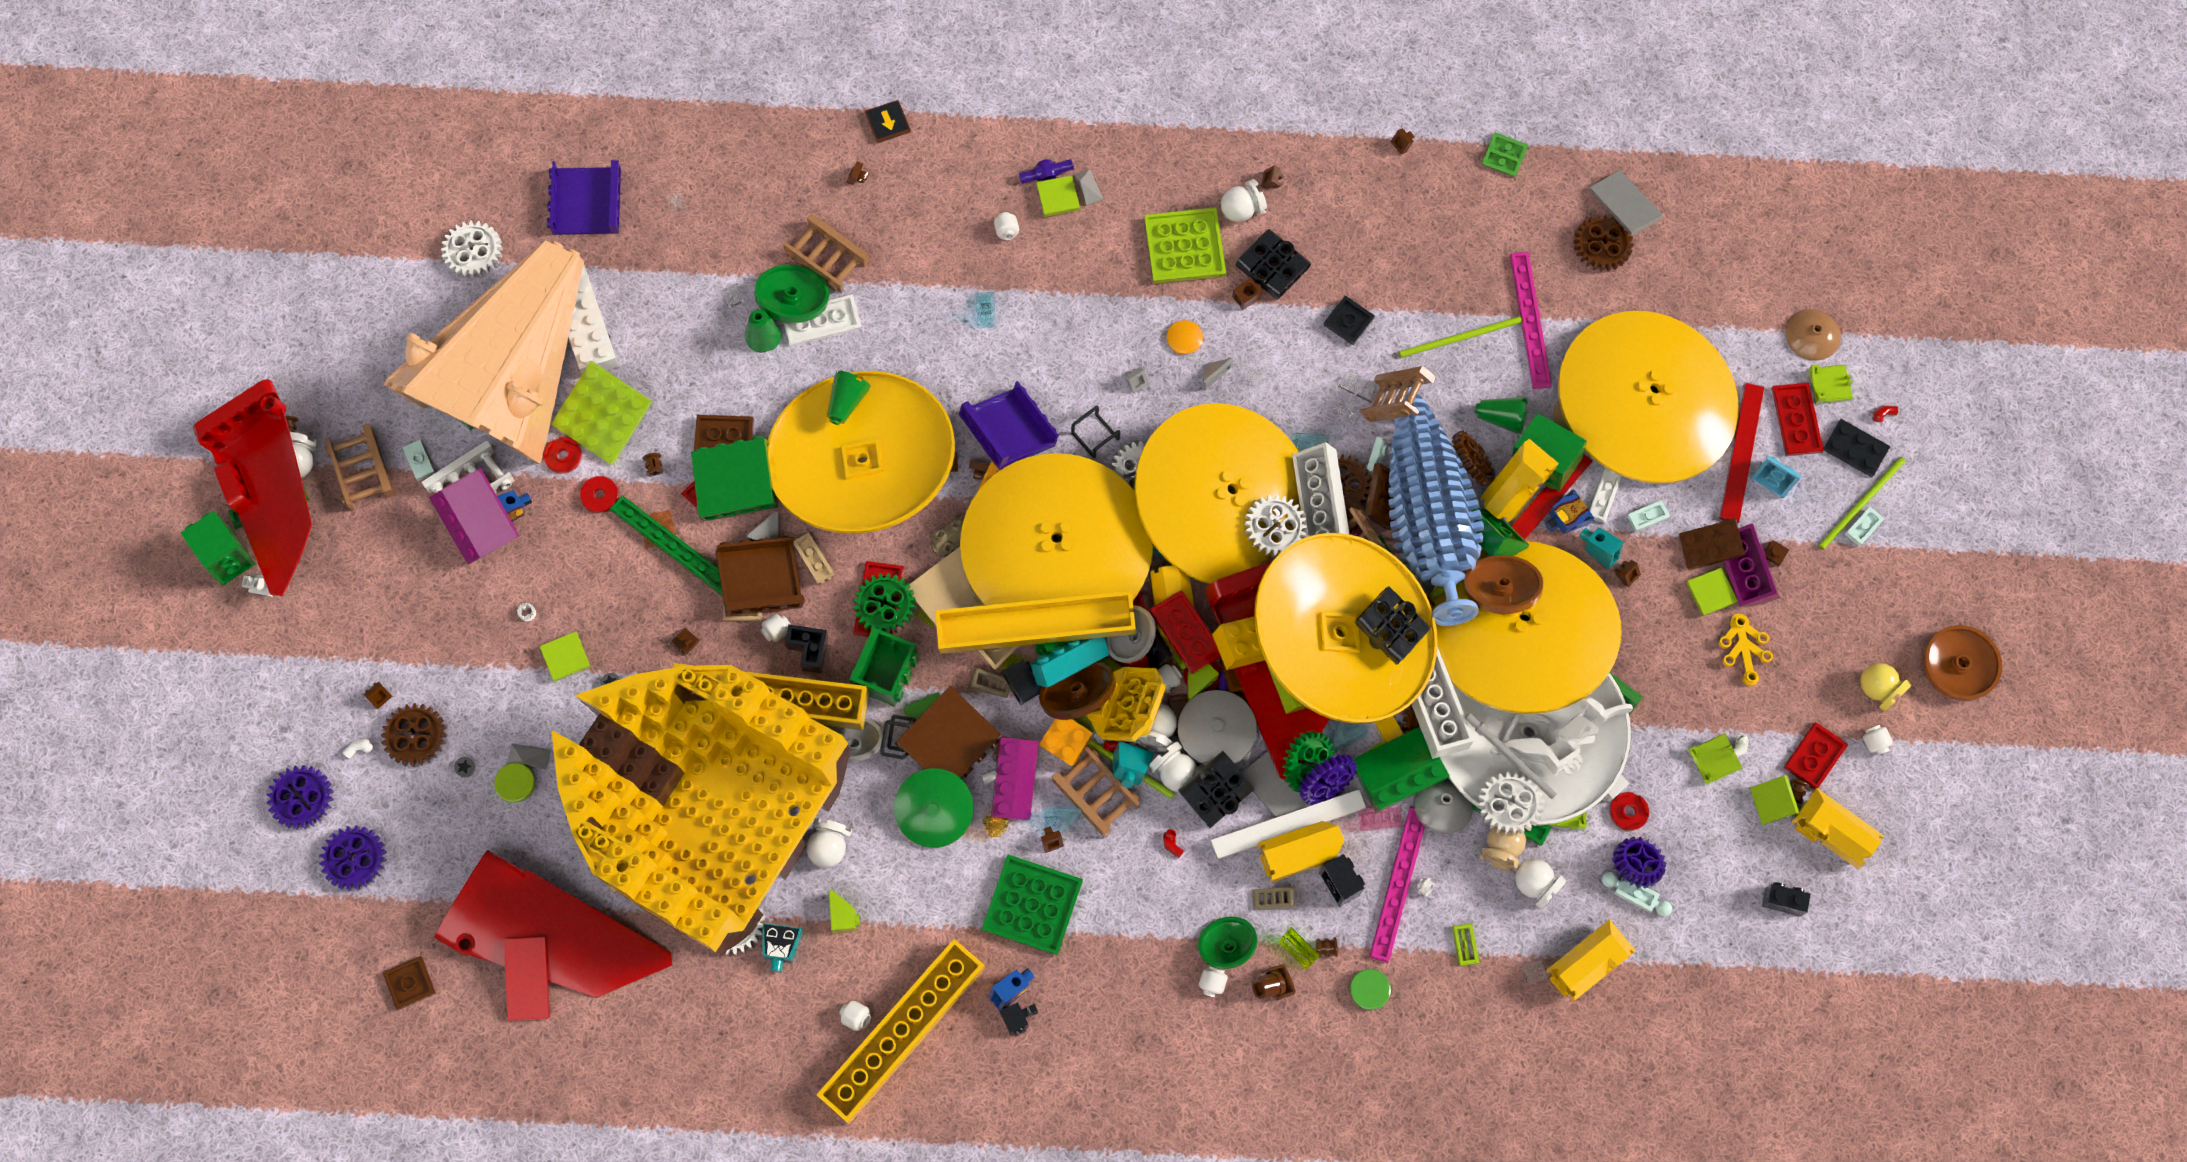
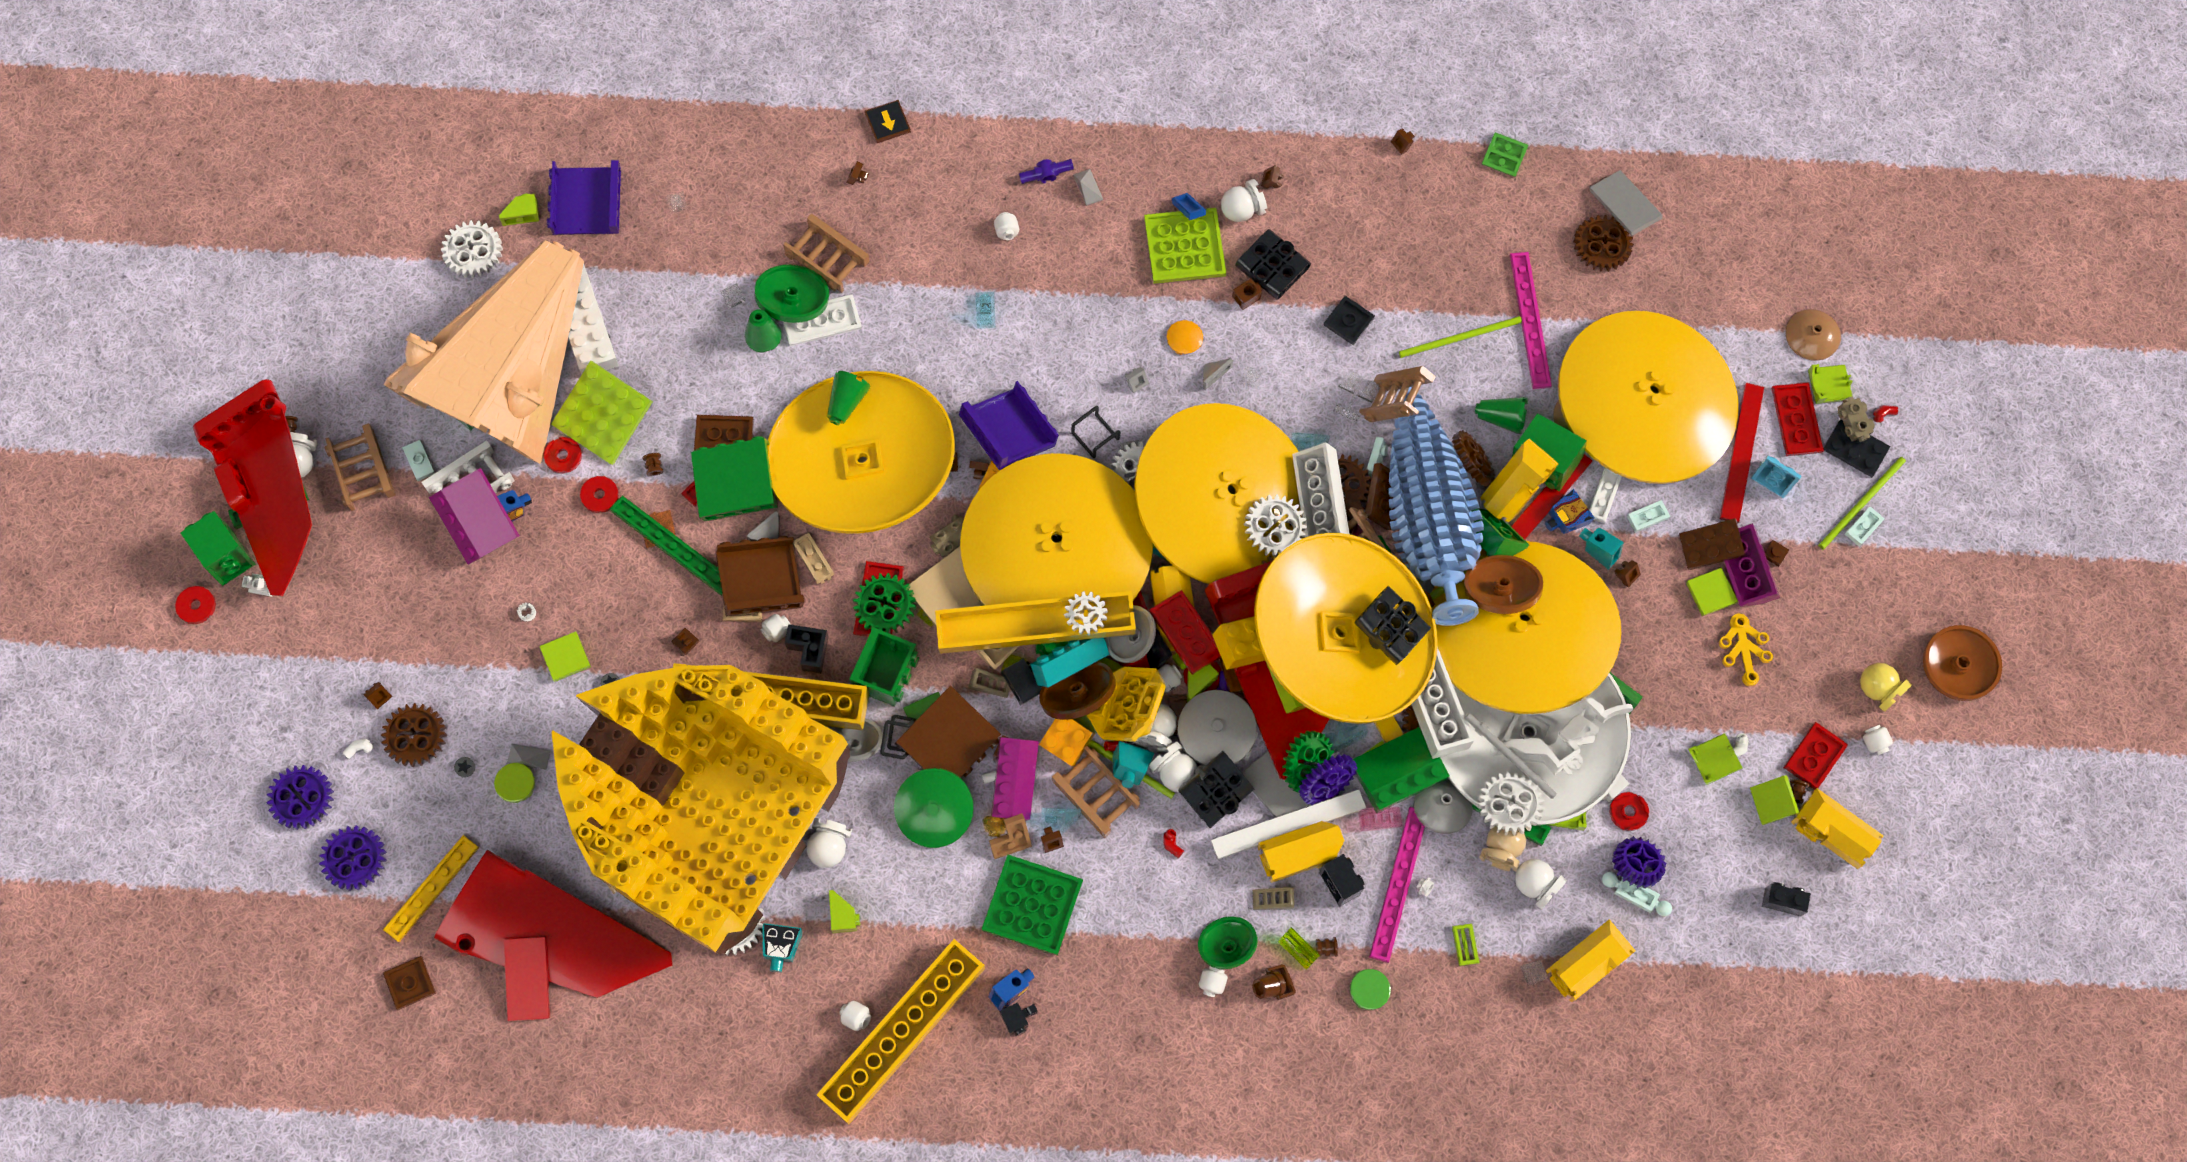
lime tile [1037,175,1080,217] -> none
none -> red tile [175,586,216,624]
none -> yellow tile [383,835,479,942]
none -> lime slope [499,194,540,226]
none -> medium nougat plate [989,814,1032,859]
none -> white gear [1064,591,1108,635]
none -> blue tile [1172,193,1206,220]
none -> dark tan brick [1837,396,1875,442]

